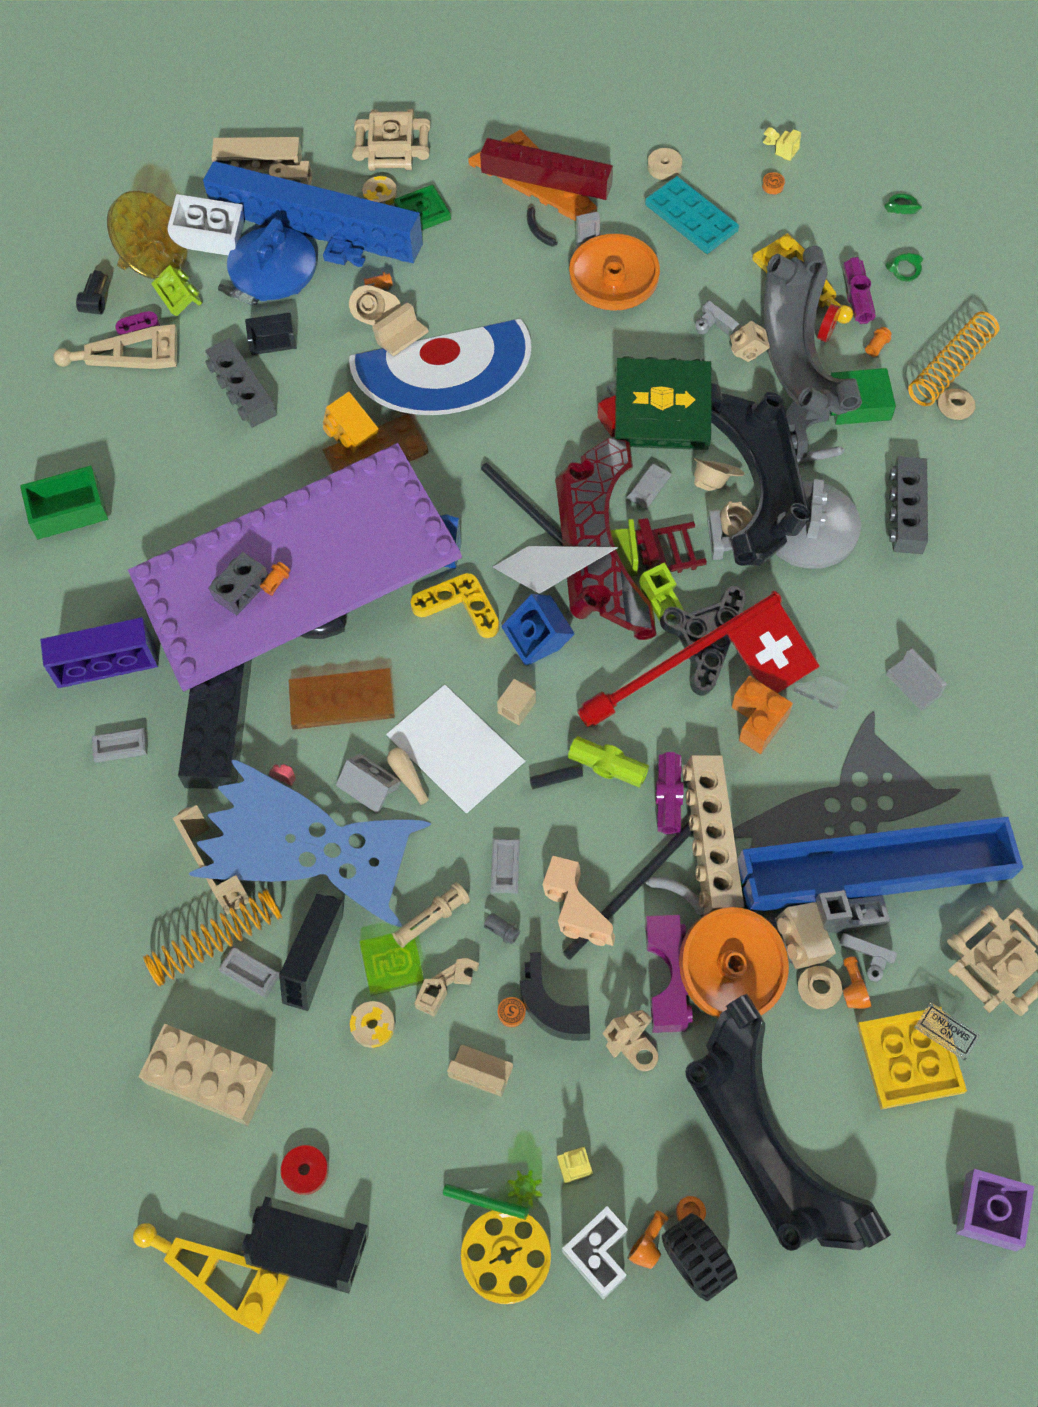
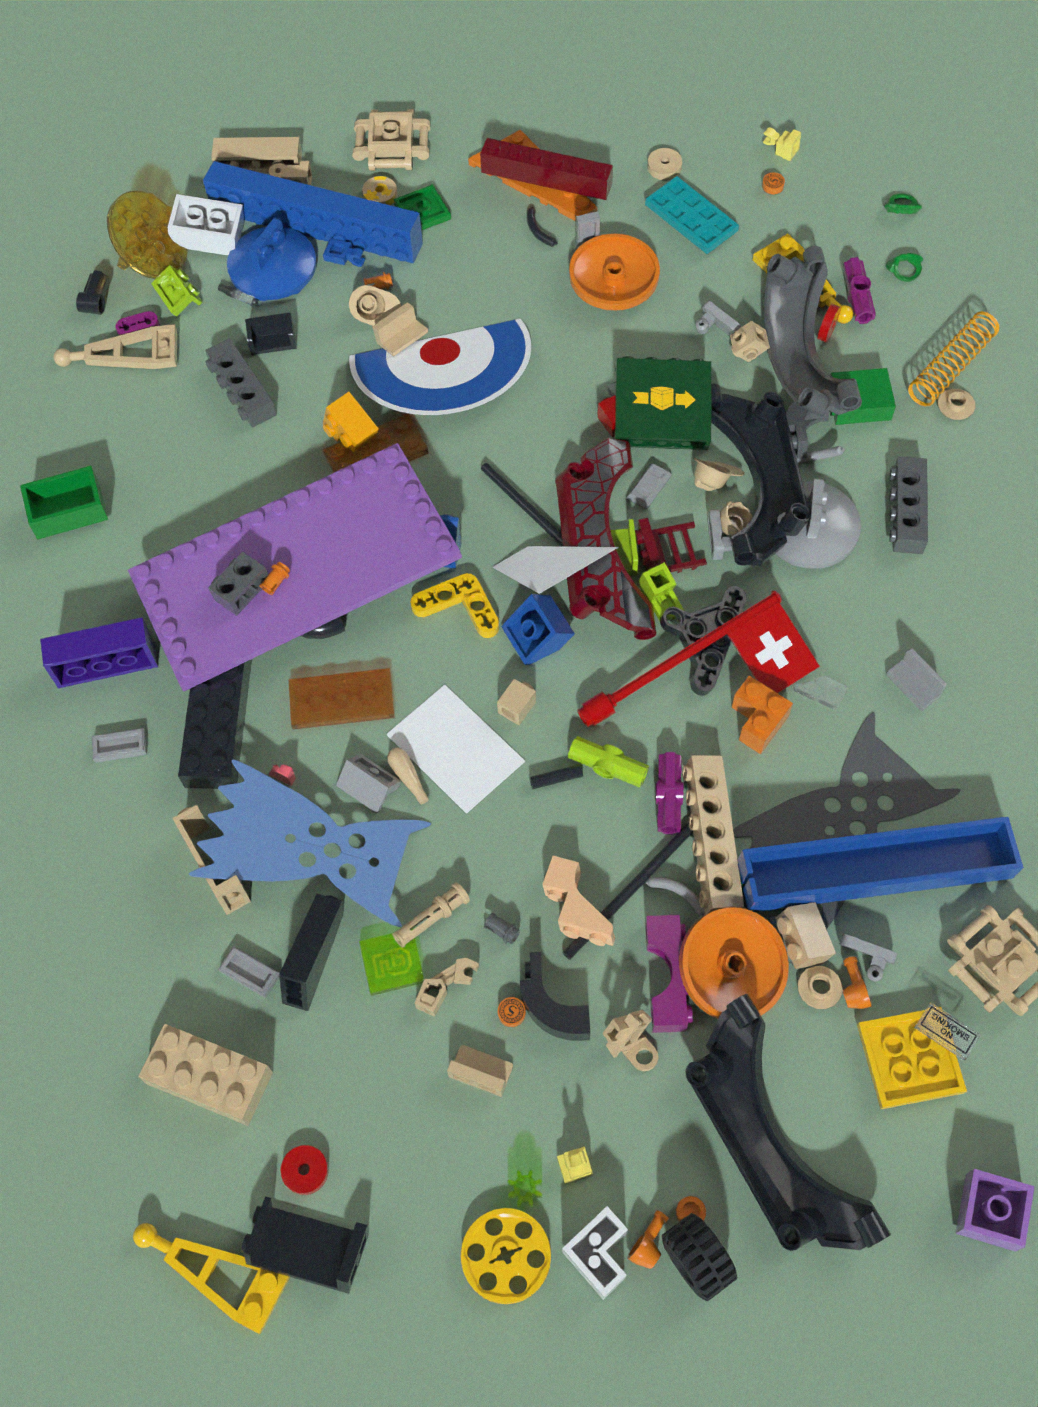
light orange piece [143,888,282,987] -> none
tan piece [349,1001,396,1048] -> none
green bar [443,1184,529,1220] -> none
light grey tile [491,839,520,893] -> none
dark grey arch [815,890,890,933] -> none
orange pin [865,327,892,357] -> none

